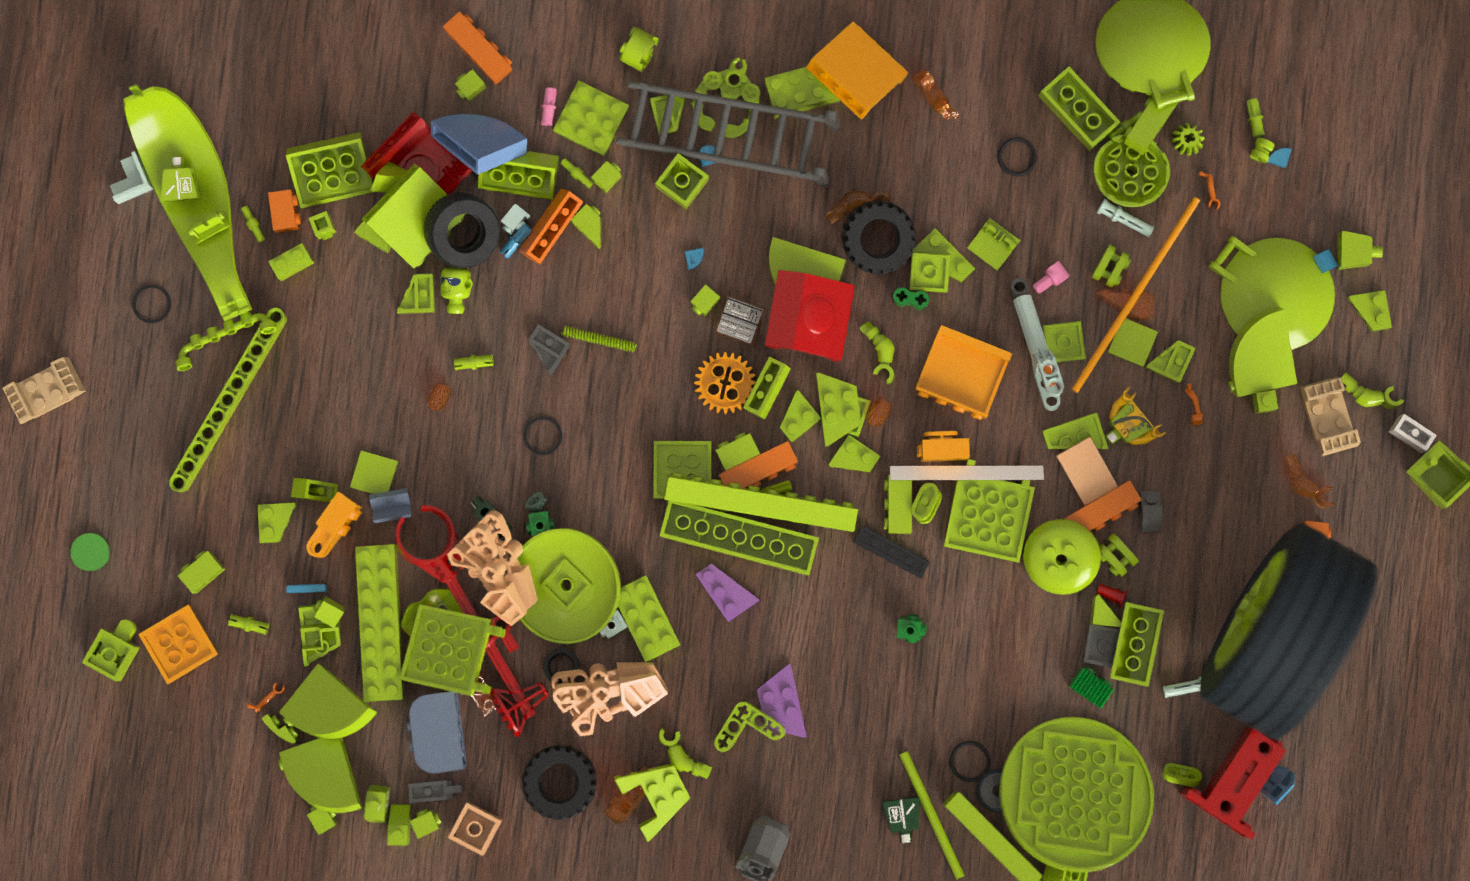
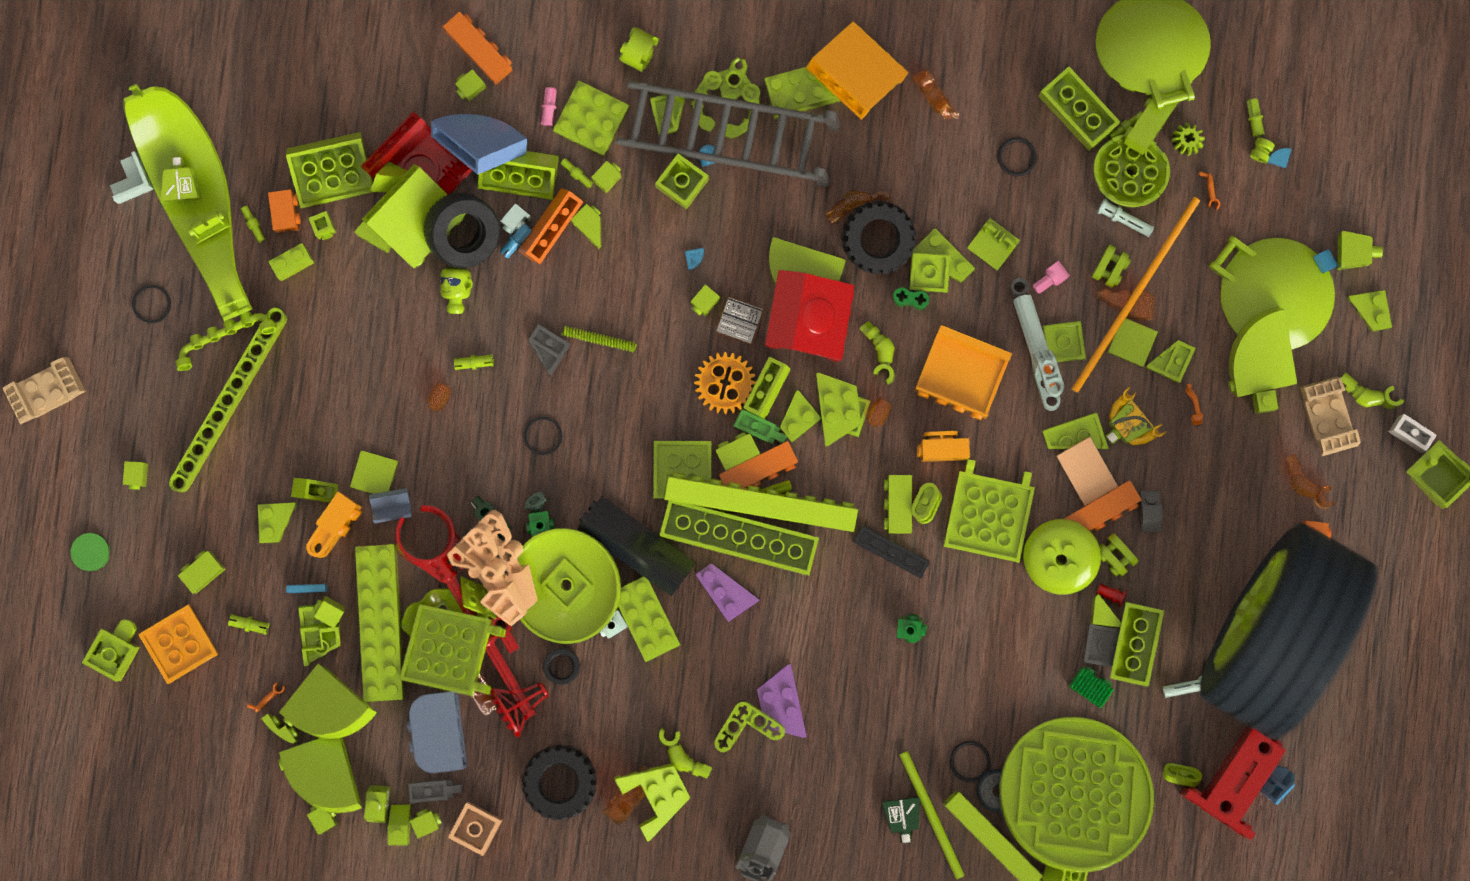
lime wing [397,274,435,314] -> none
light nougat piece [551,662,668,736] -> none
lime wing [828,435,881,473] -> none
white sticker [890,466,1044,480] -> none
none -> lime brick [123,461,148,490]
none -> lime hinge [460,577,497,619]
none -> black brick [577,496,696,596]
none -> bright green hinge [734,409,787,444]

